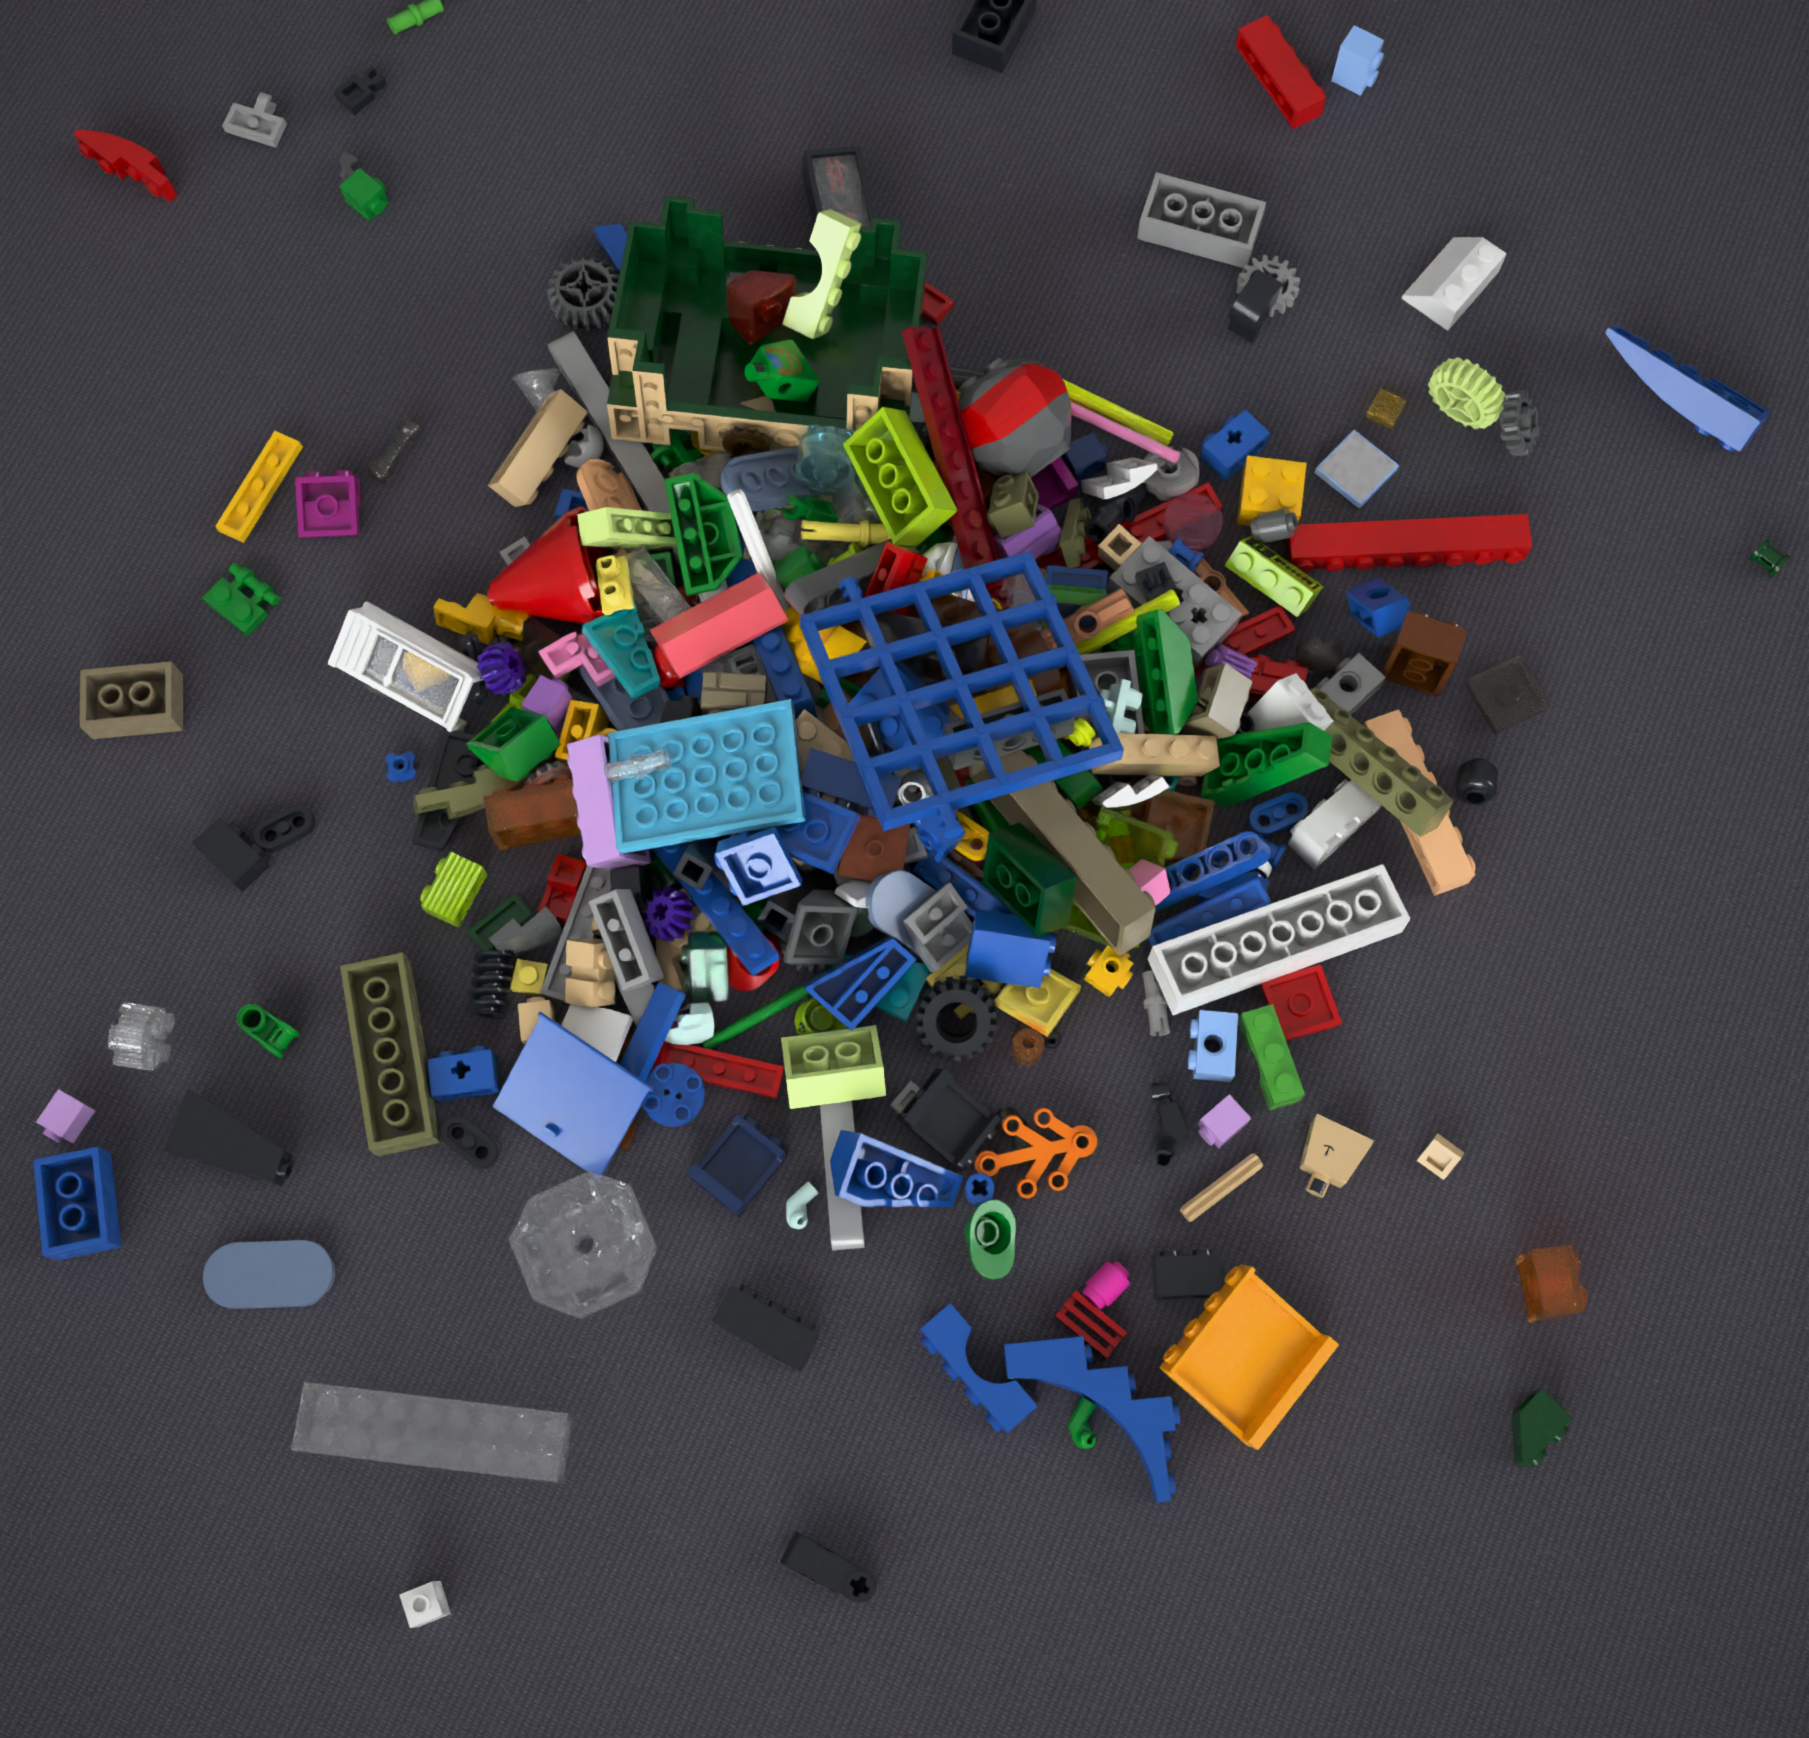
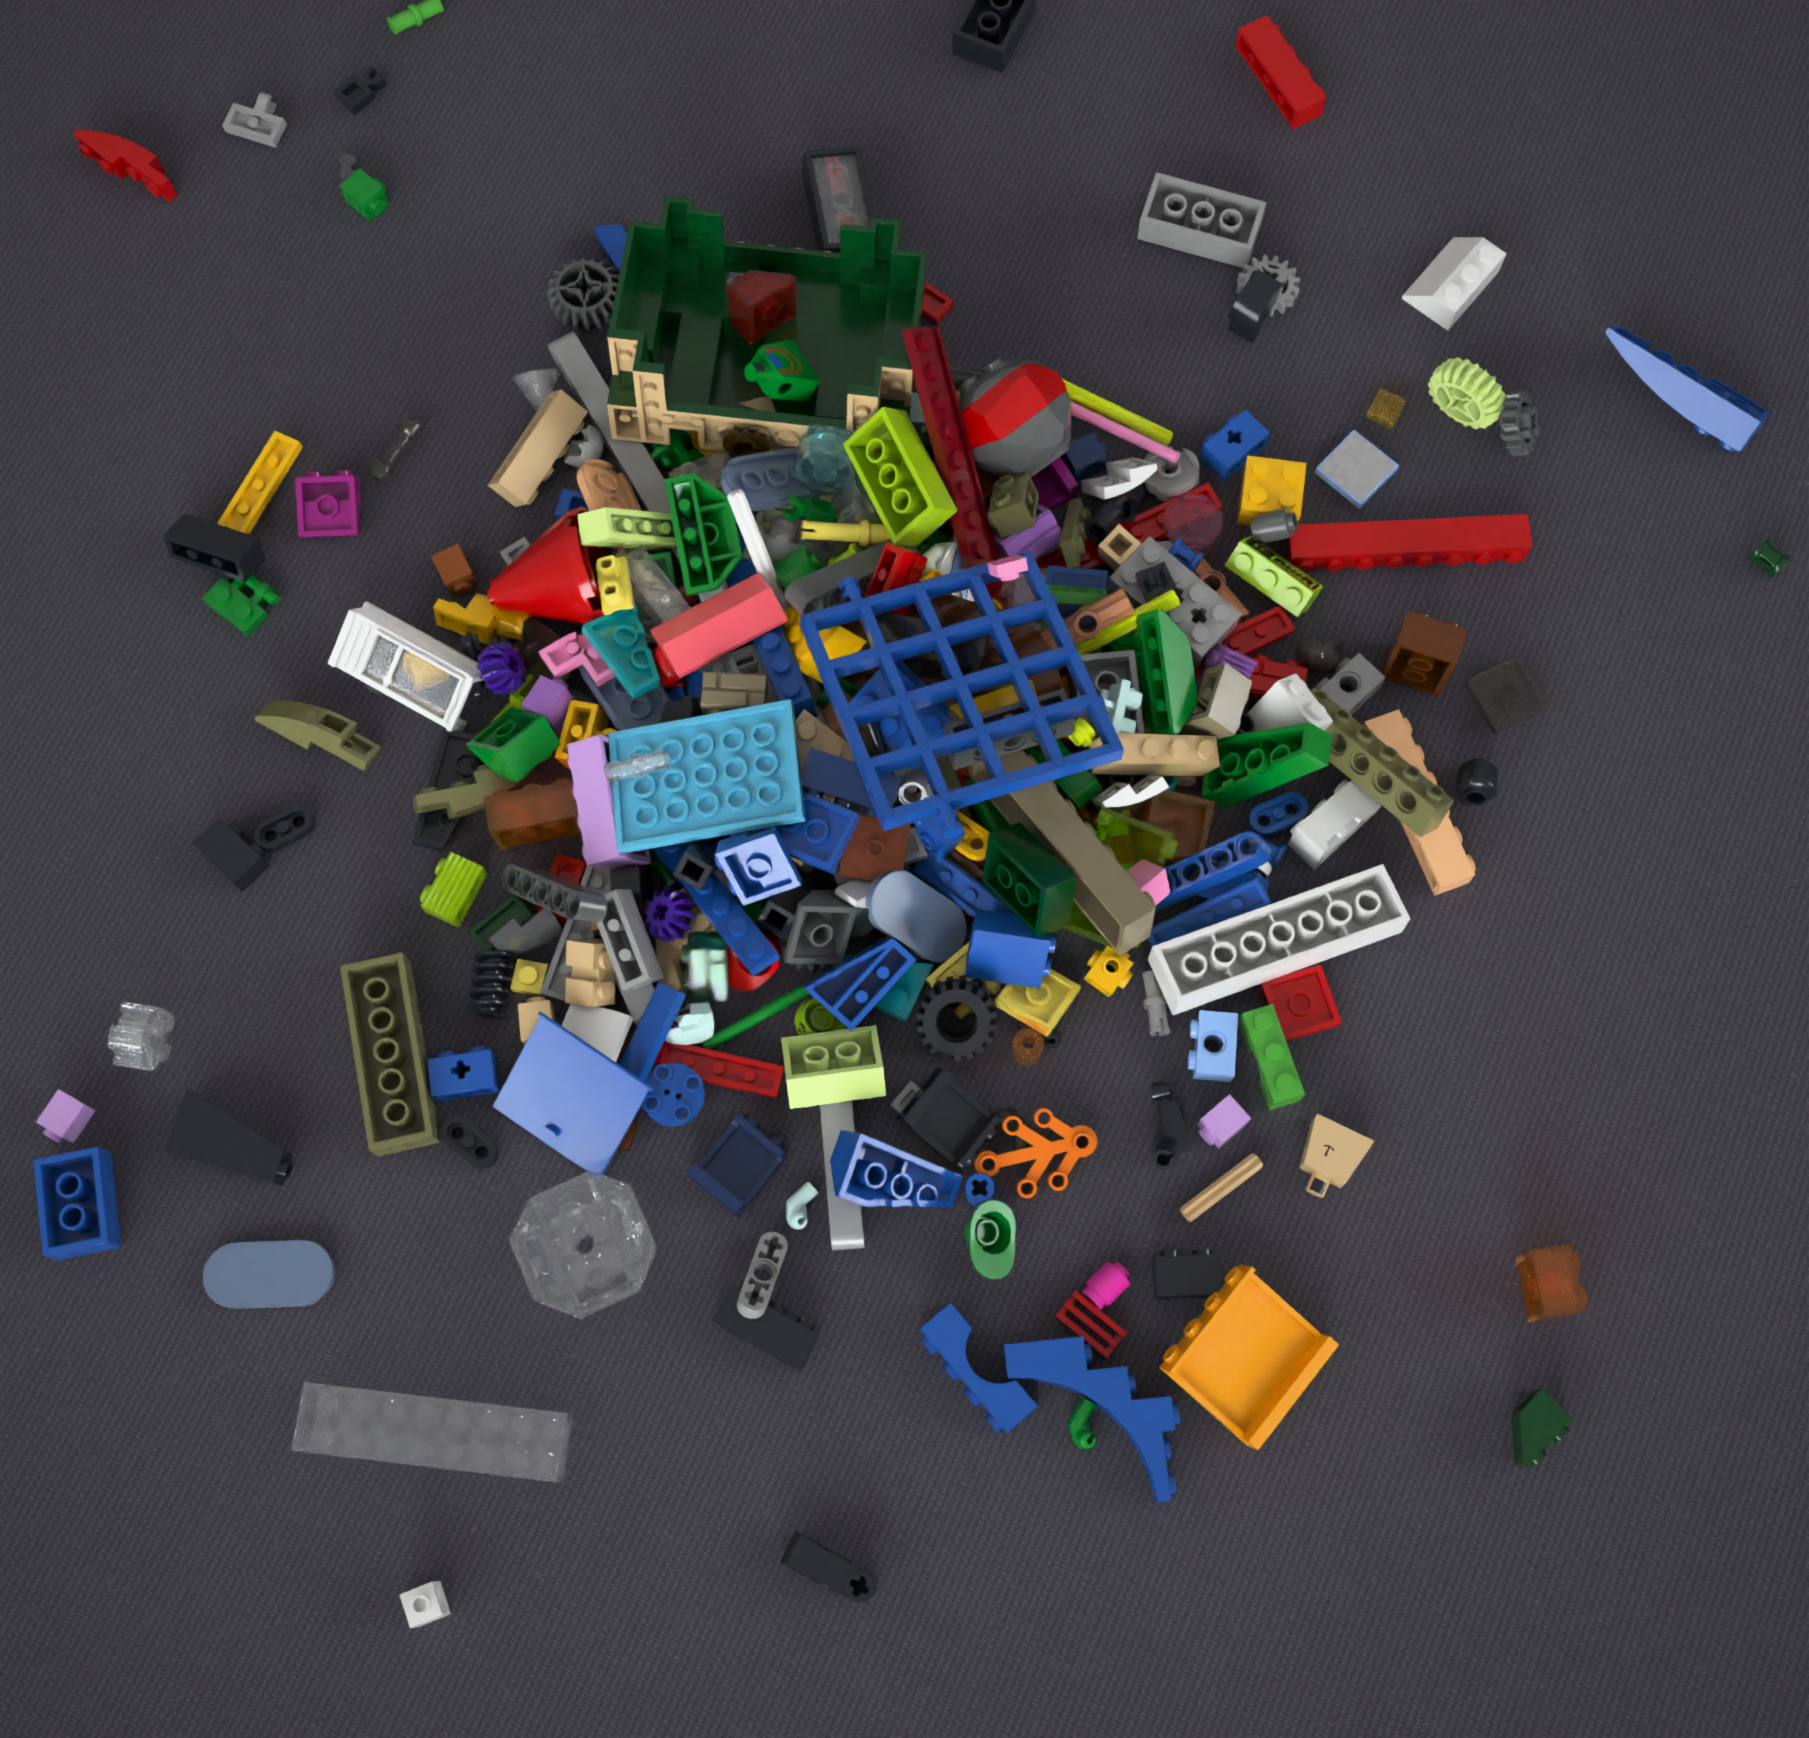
dark tan brick [80,661,183,739] -> none
green piece [237,1004,301,1059] -> none
blue plate [385,751,417,782] -> none
light grey gear [524,761,572,796] -> none
yellowish green arch [782,209,861,339] -> none
light grey slope [903,882,973,972] -> none
light blue brick [1331,25,1384,96] -> none
blue brick [1346,577,1411,638] -> none
tan plate [1417,1133,1464,1180] -> none
none -> black brick [163,514,265,582]
none -> olive slope [255,700,381,771]
none -> dark orange brick [431,544,478,597]
none -> dark grey beam [502,864,607,922]
none -> light grey beam [737,1232,788,1319]
none -> bright pink plate [987,555,1028,581]

